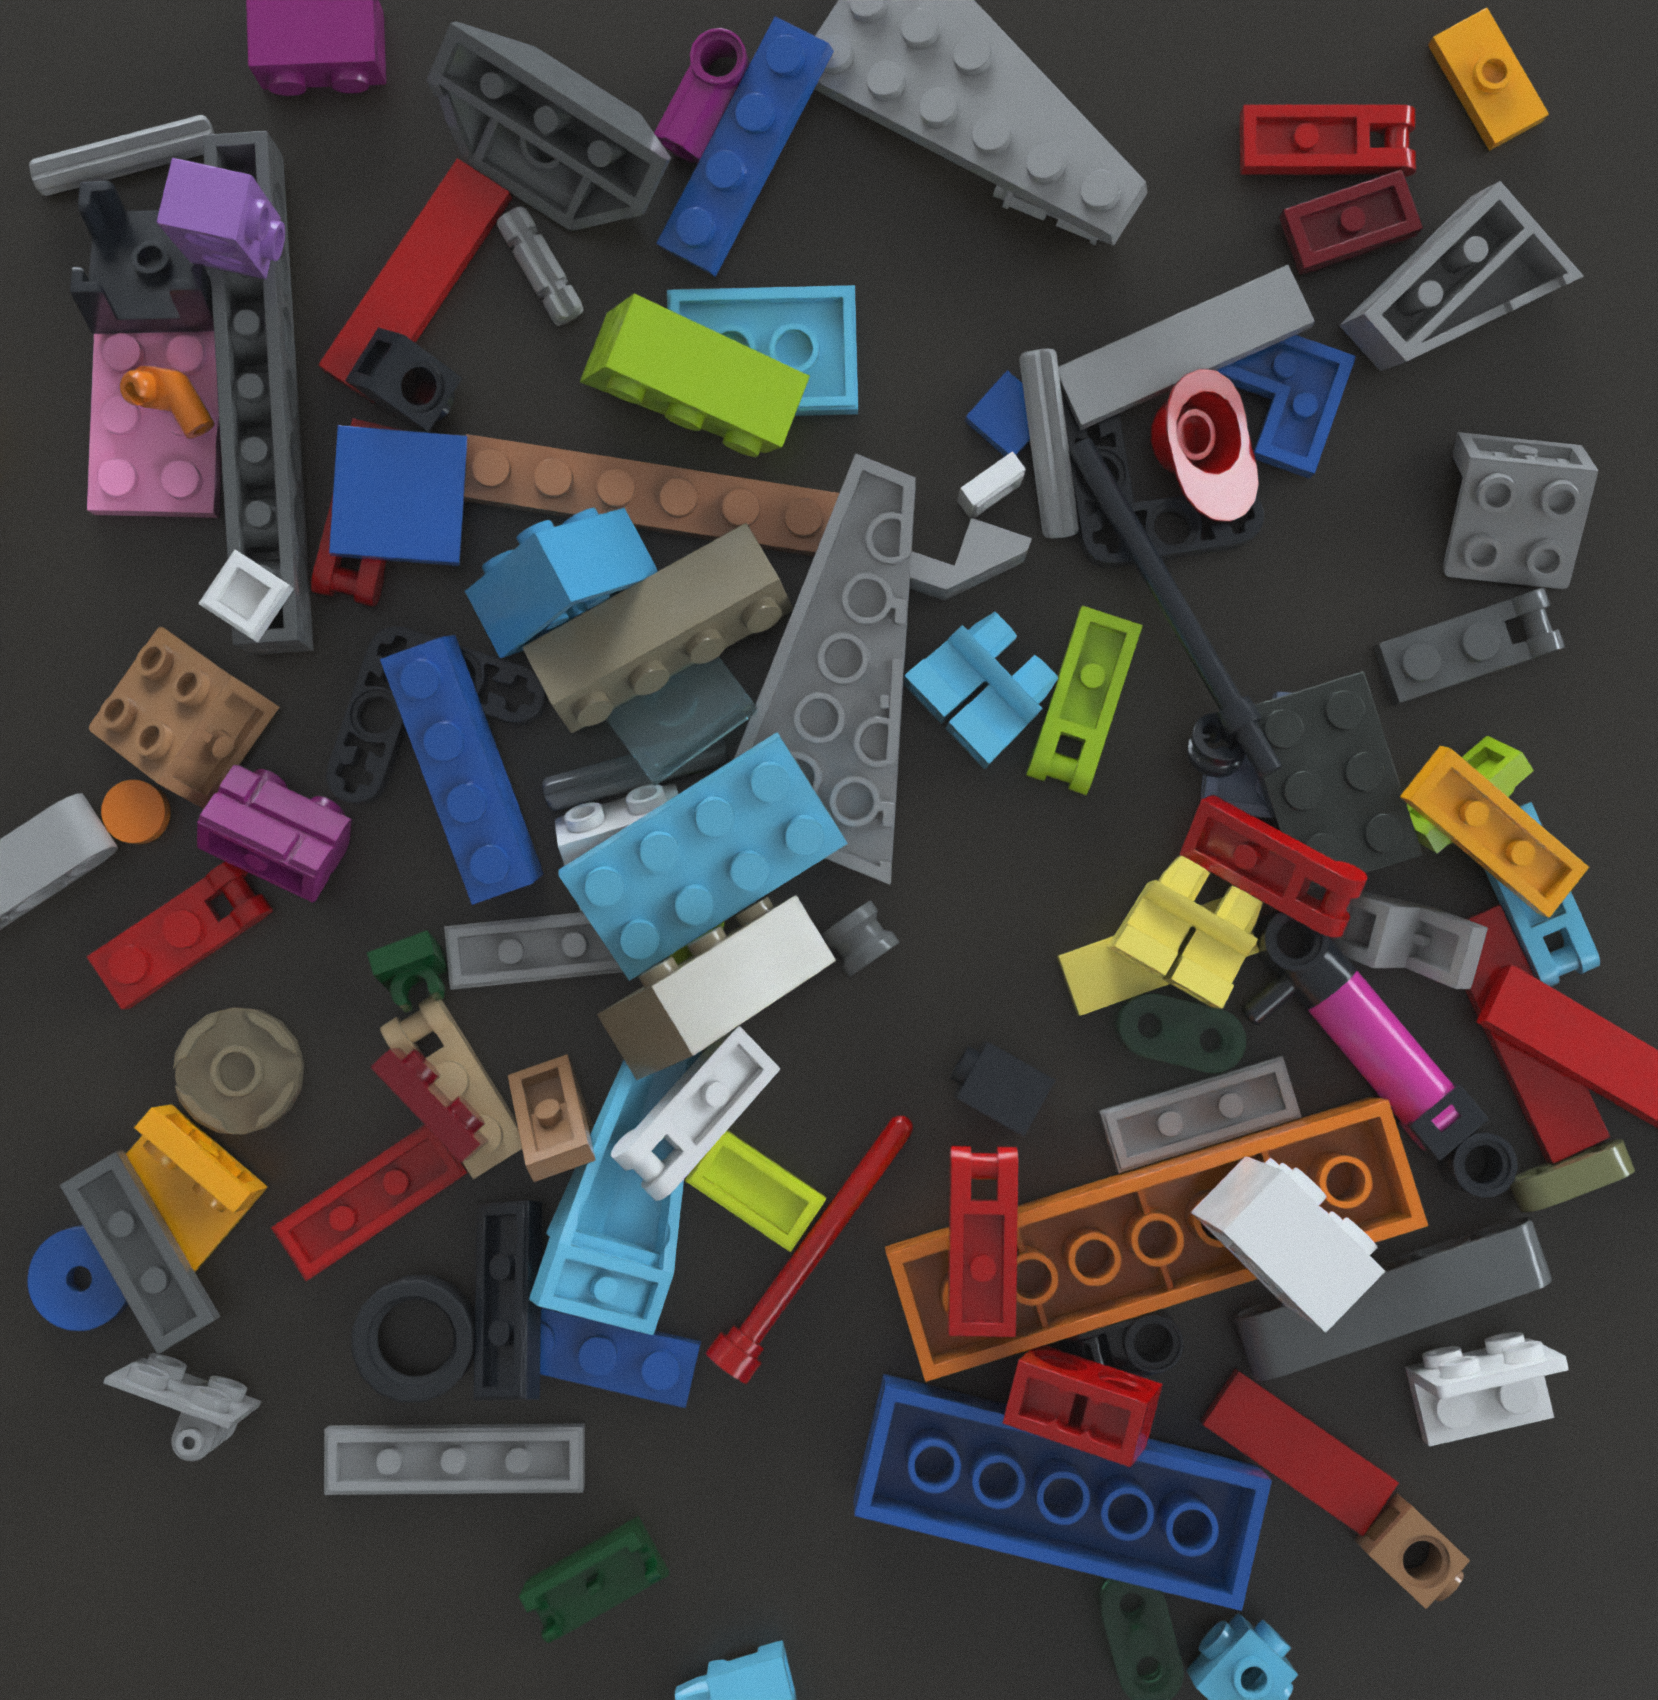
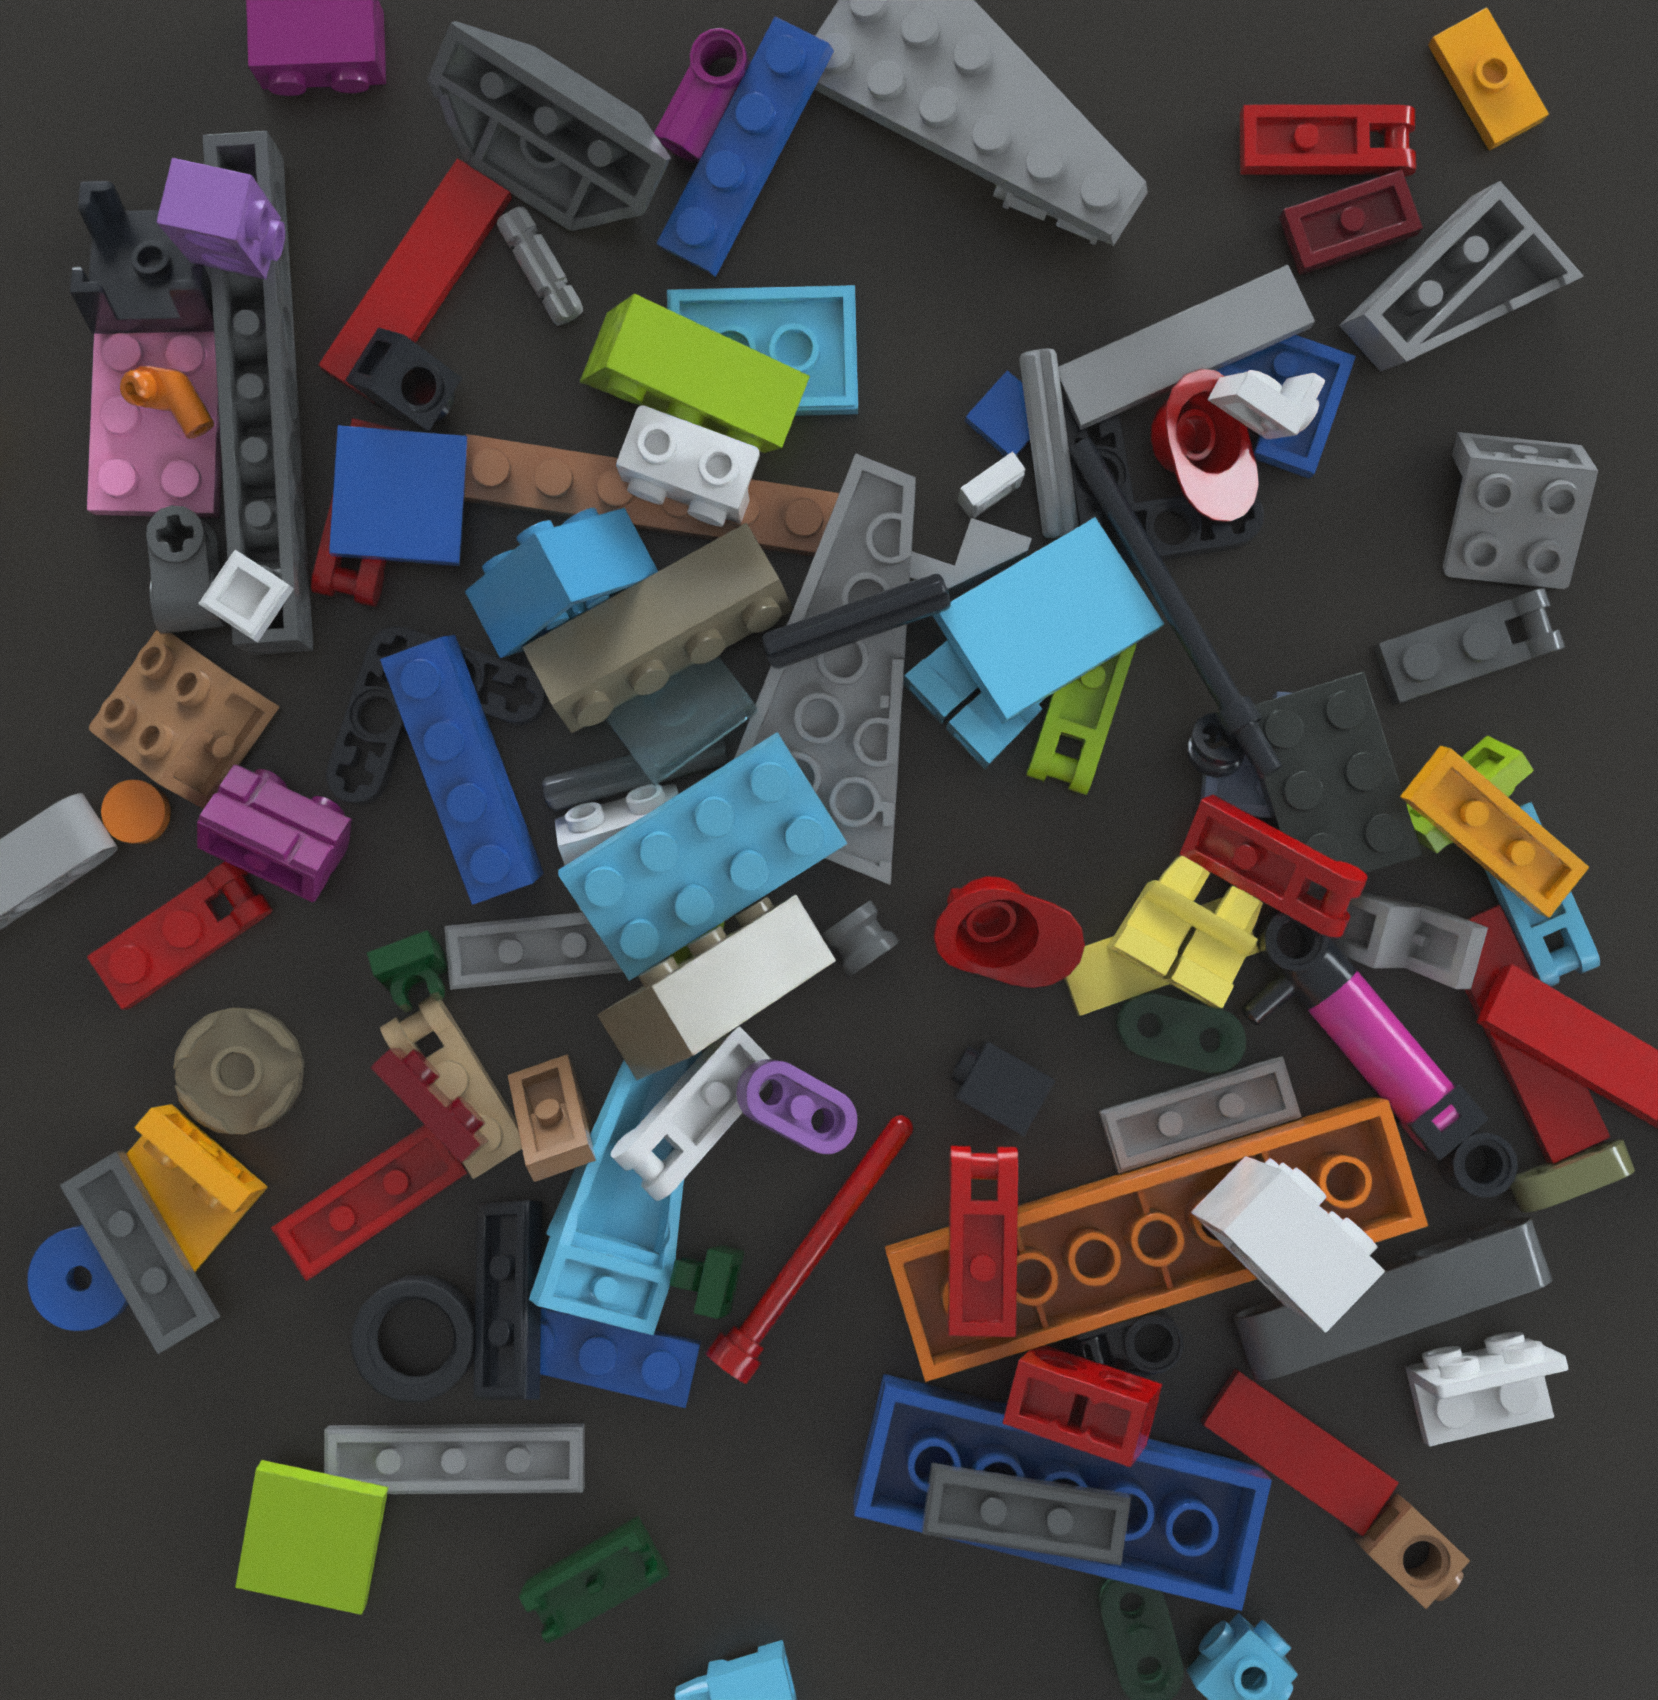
light grey axle [29,115,215,196] -> none
light grey hinge [103,1353,262,1461] -> none
neon yellow tile [685,1130,826,1252] -> none
none -> dark grey piece [146,505,227,634]
none -> lime tile [235,1460,389,1615]
none -> white bracket [616,405,760,527]
none -> dark green tile [669,1245,745,1319]
none -> medium lavender plate [736,1059,857,1154]
none -> black axle [763,574,951,669]
none -> dark grey tile [921,1463,1131,1565]
none -> medium azure tile [933,517,1165,724]
none -> red piece [933,876,1085,988]
none -> white bracket [1208,370,1325,440]

